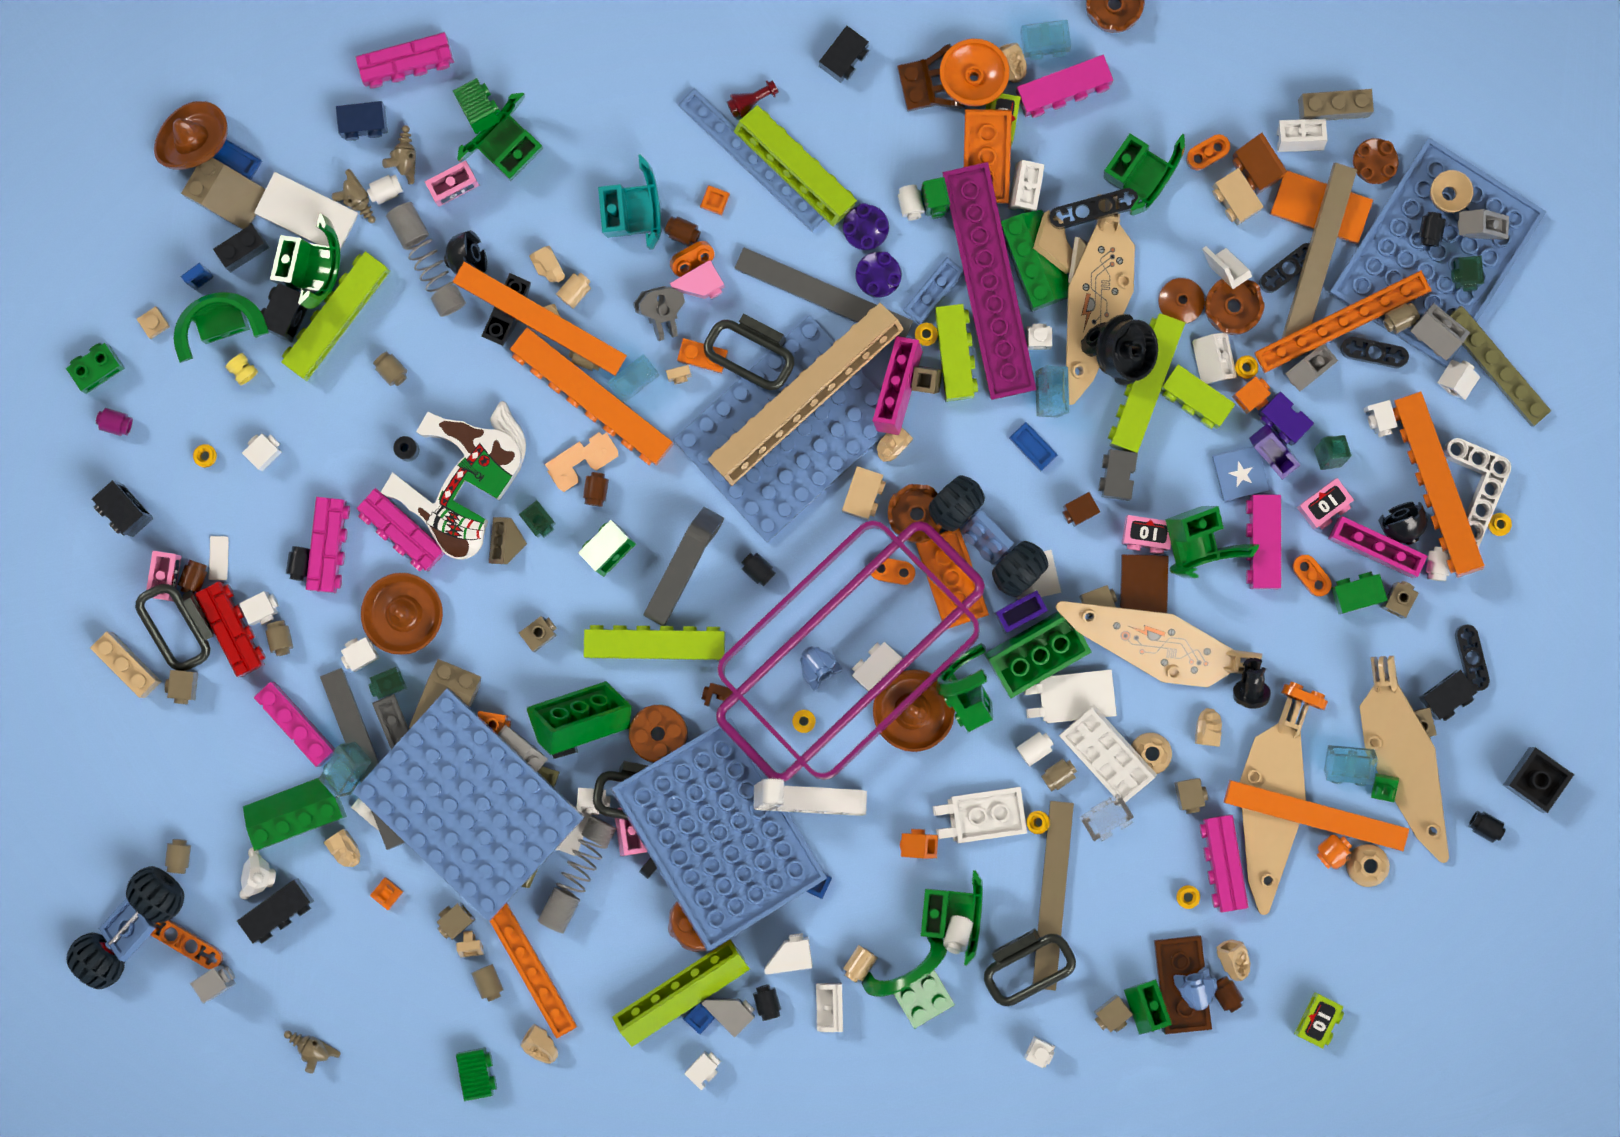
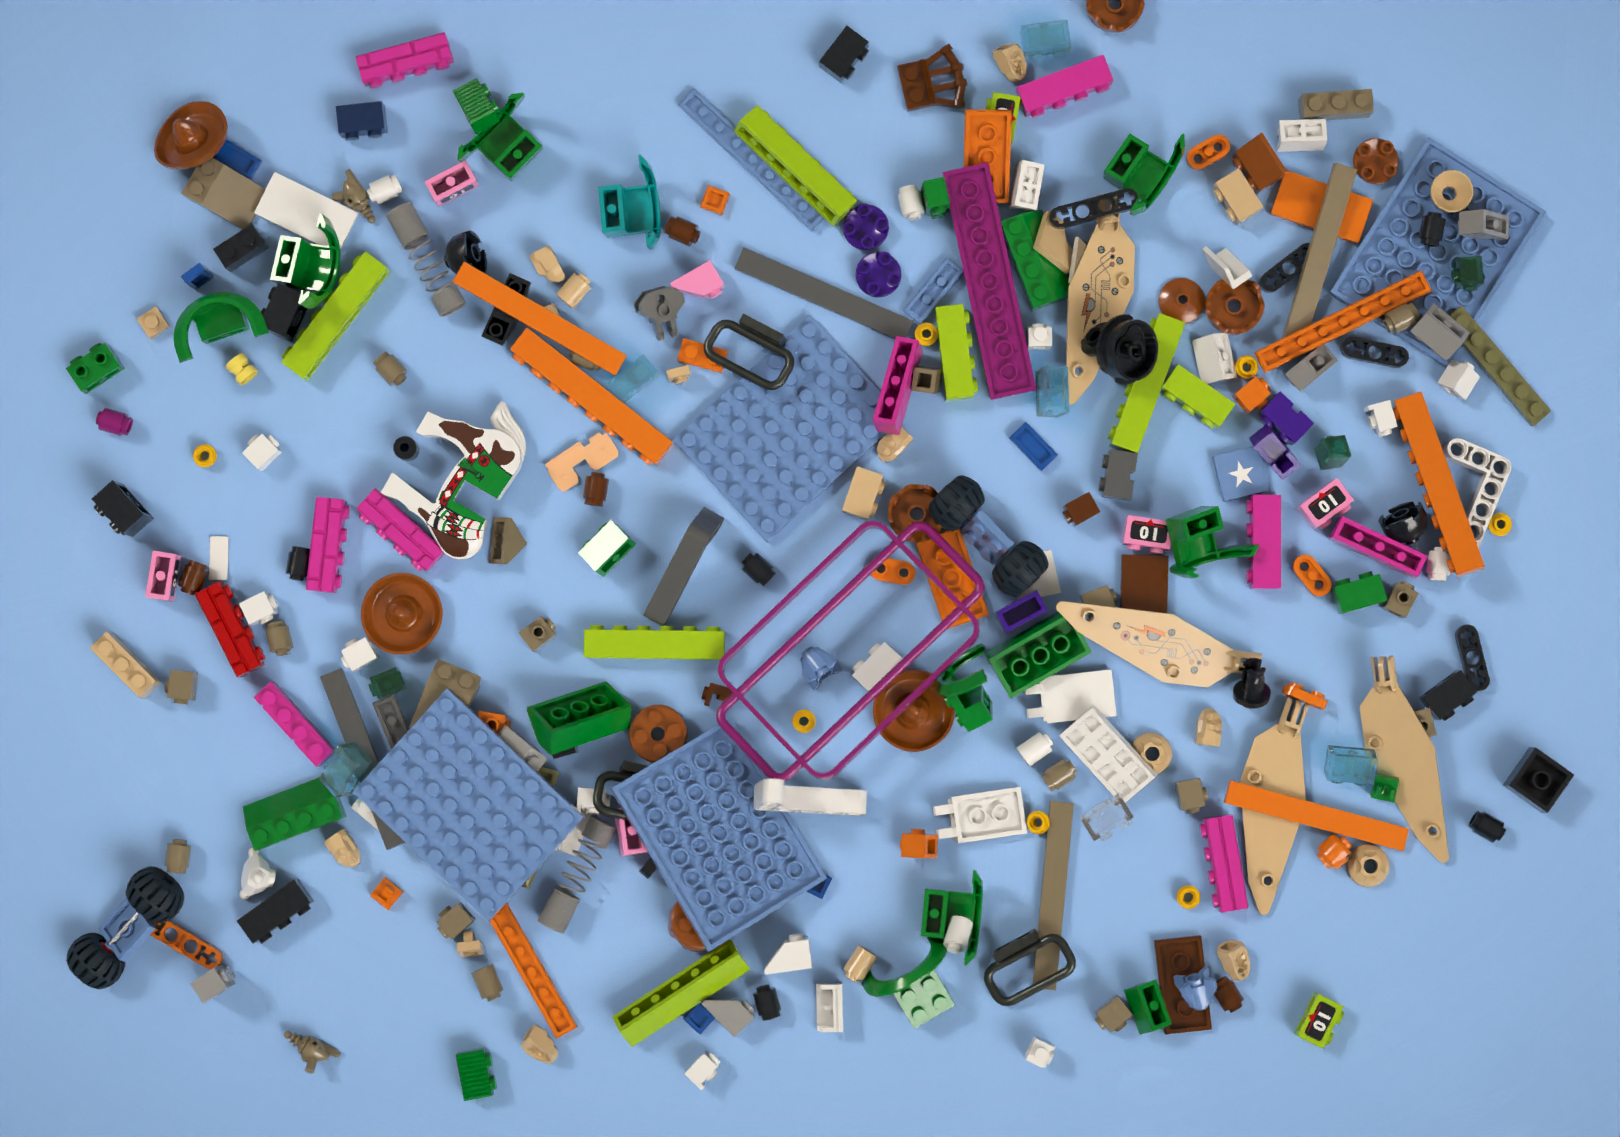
pearl dark grey bar [135,584,214,671] -> none
dark tan piece [382,125,416,185] -> none
clear green brick [519,500,556,538] -> none
orange plate [670,241,715,277] -> none
tan brick [707,303,904,486] -> none
dark red piece [726,80,779,118] -> none
orange dish [940,39,1010,106] -> none

